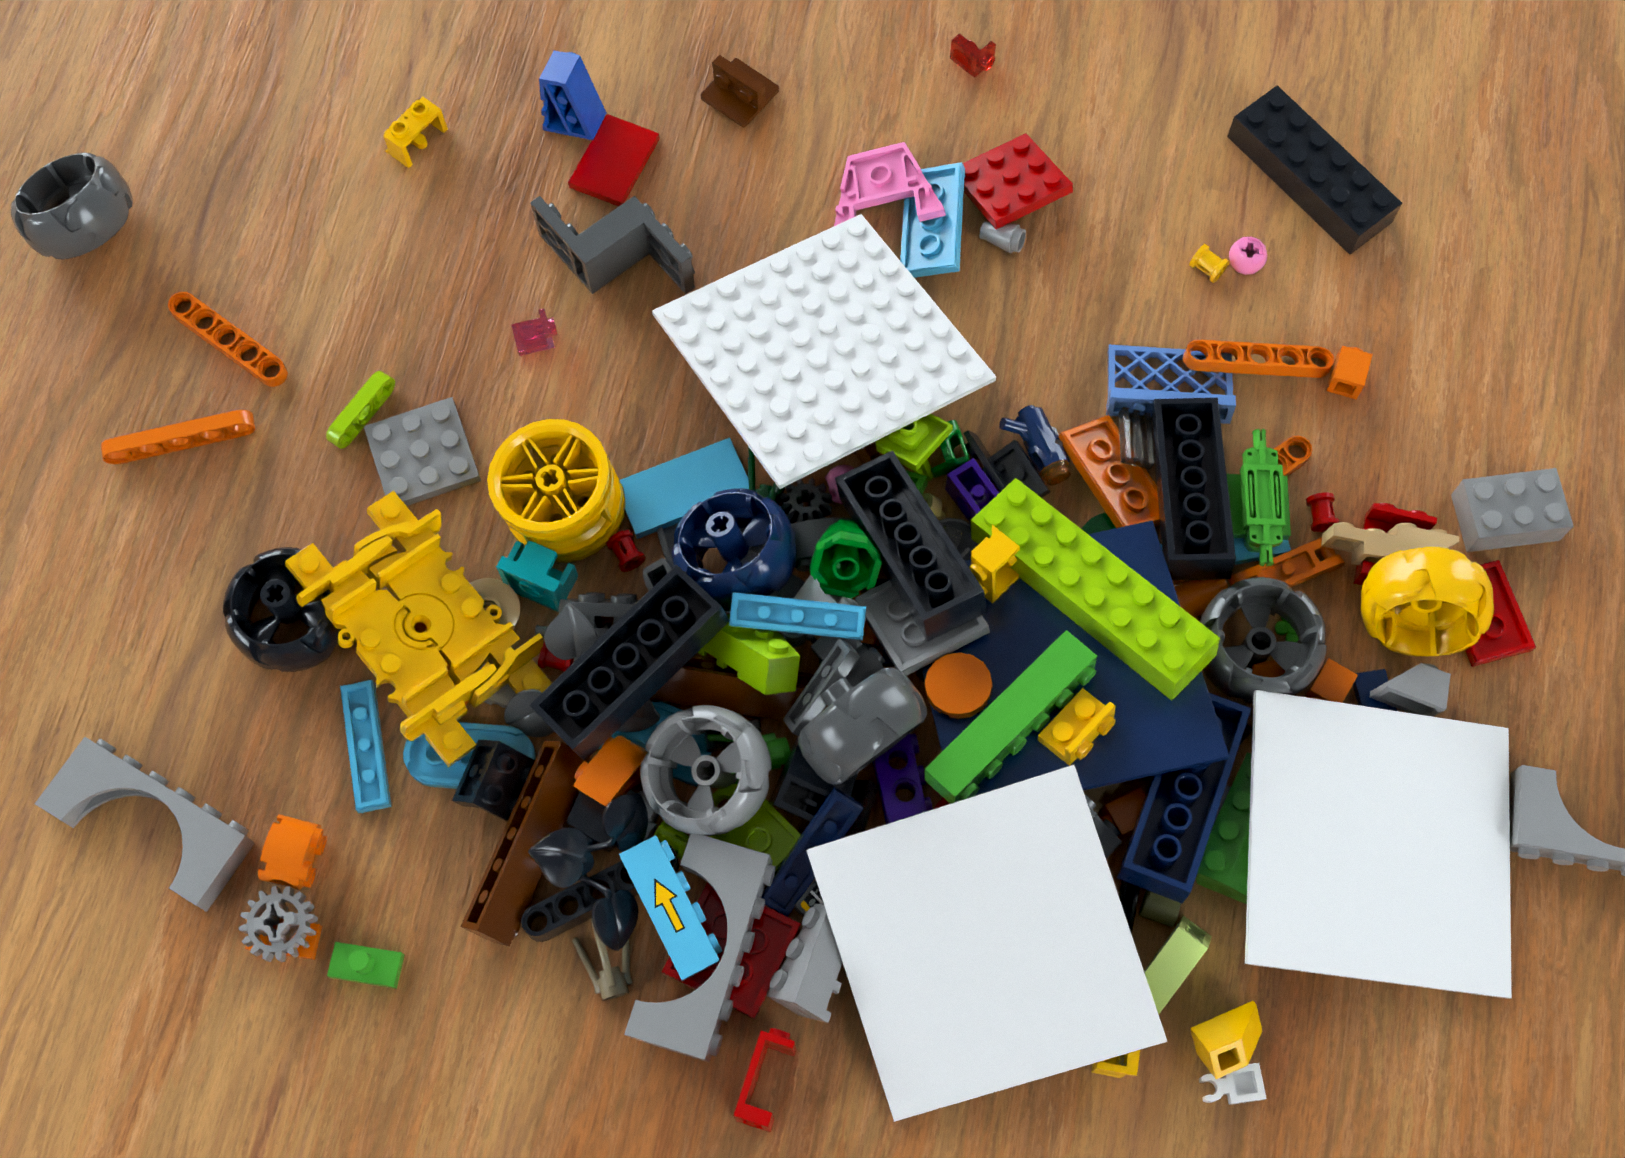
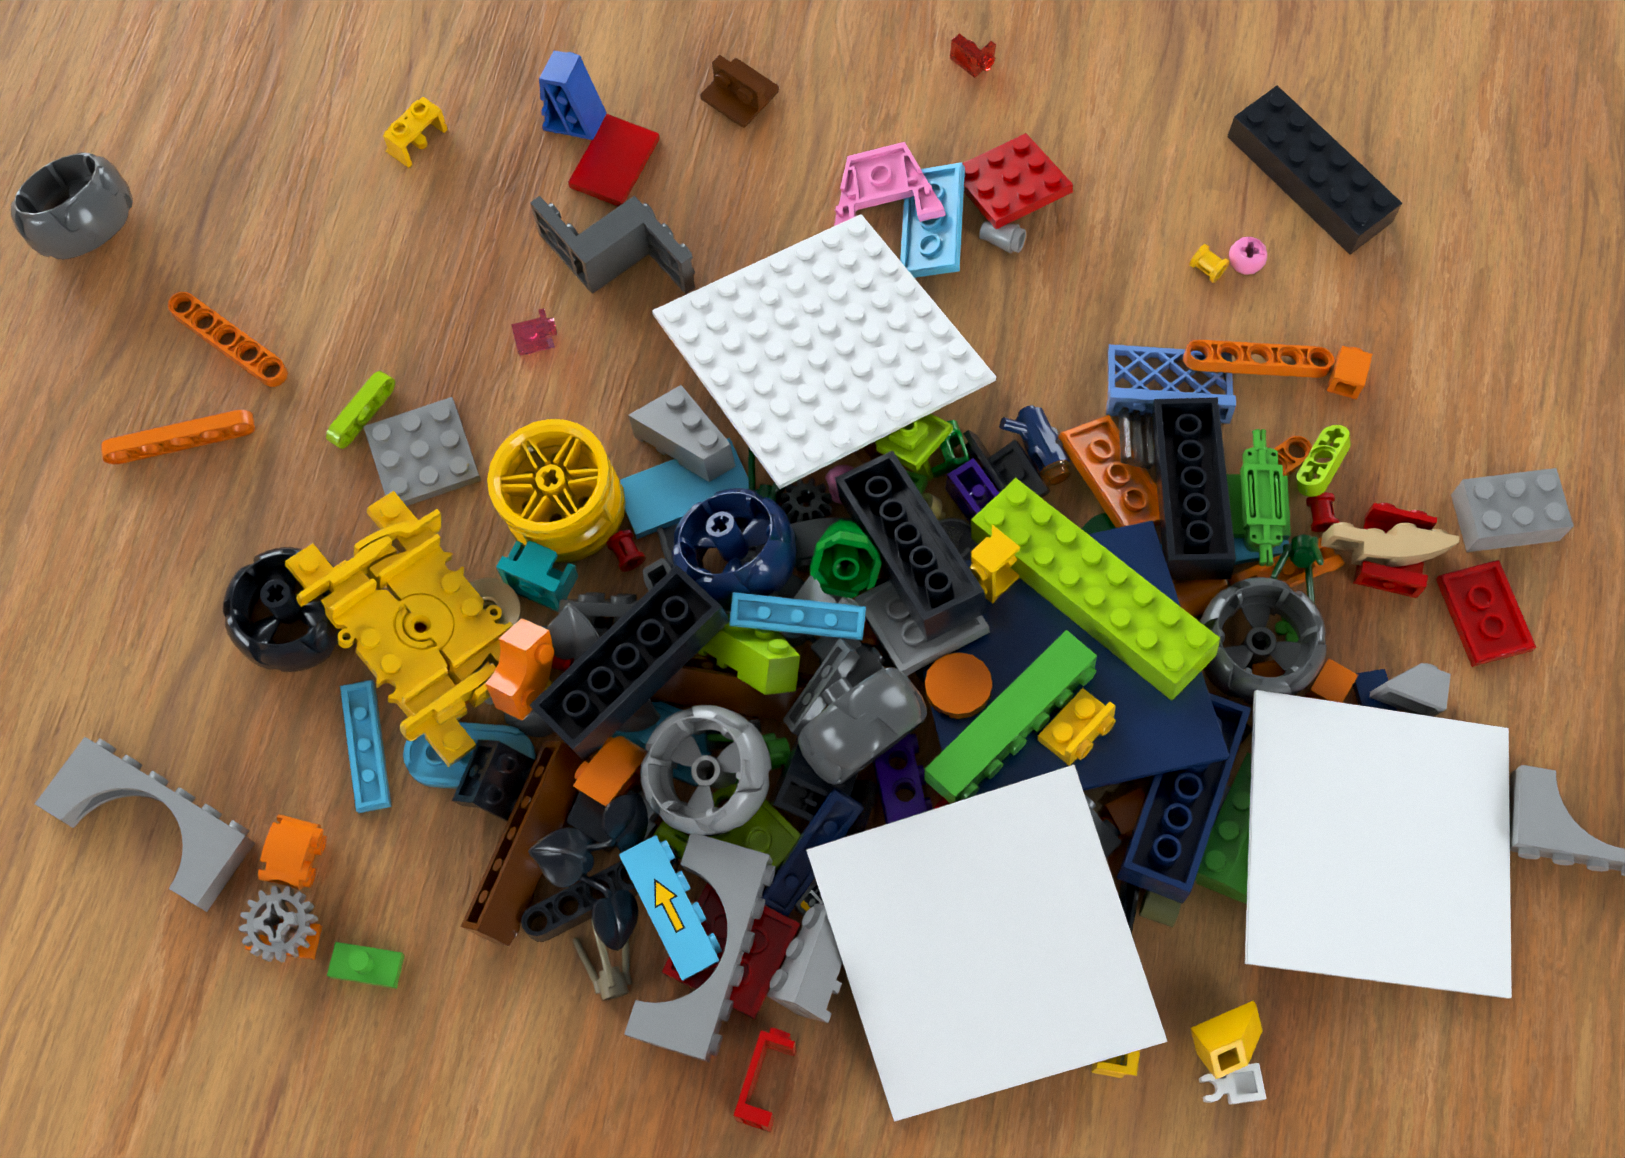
yellowish green slope [1144,916,1212,1014] -> none
yellow wheel [1361,547,1494,657] -> none
none -> orange brick [485,618,554,720]
none -> light grey wedge [628,385,736,482]
none -> dark green plant [1270,534,1324,604]
none -> lime beam [1296,425,1351,497]

